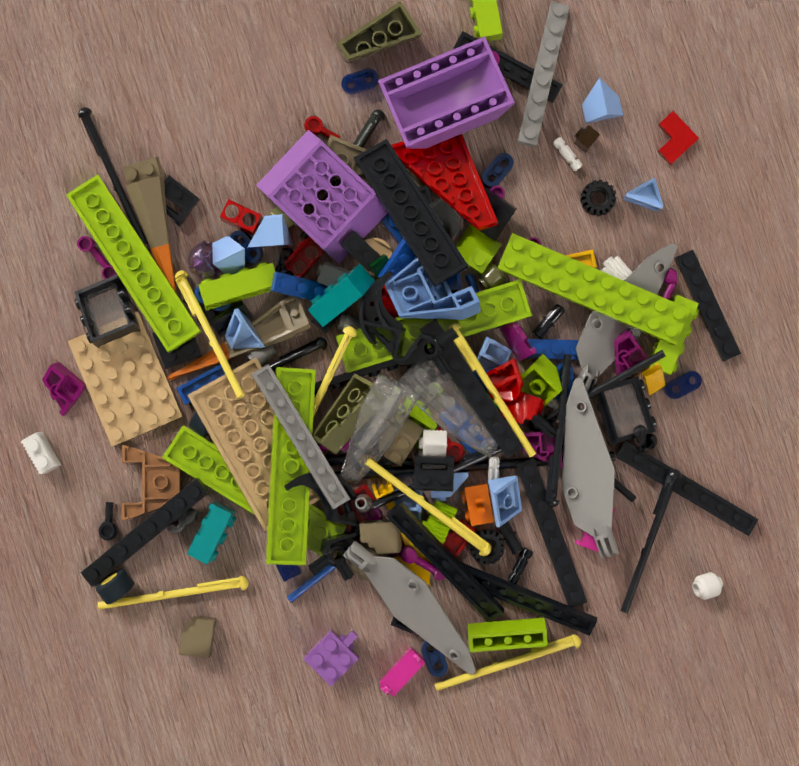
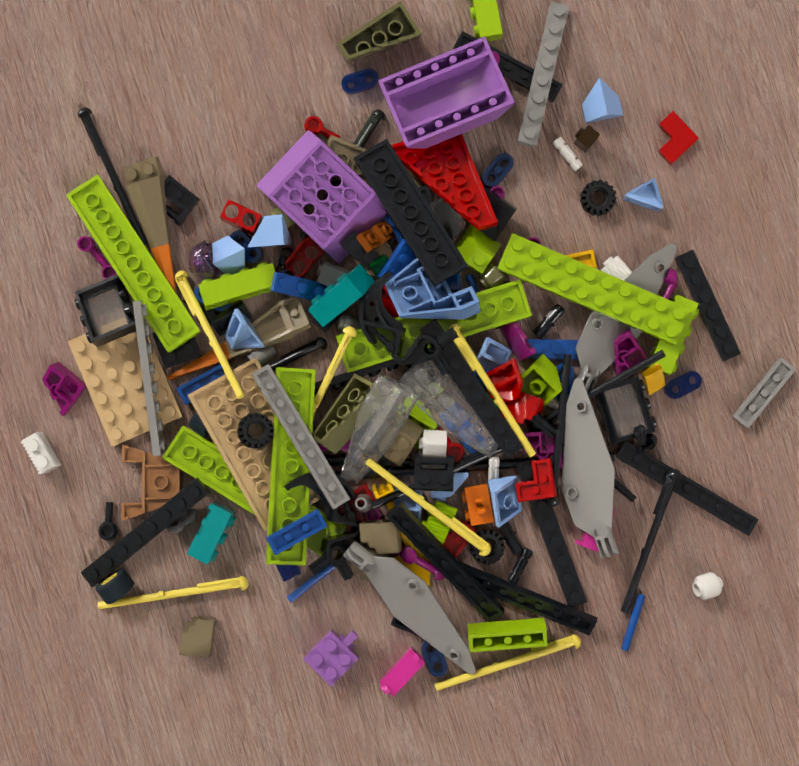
none -> light grey plate [132,301,166,456]
none -> black tyre [237,413,274,449]
none -> blue plate [265,509,327,555]
none -> dark orange slope [356,220,396,253]
none -> red tile [515,458,557,502]
none -> blue bar [621,593,645,651]
none -> light grey plate [732,357,796,429]

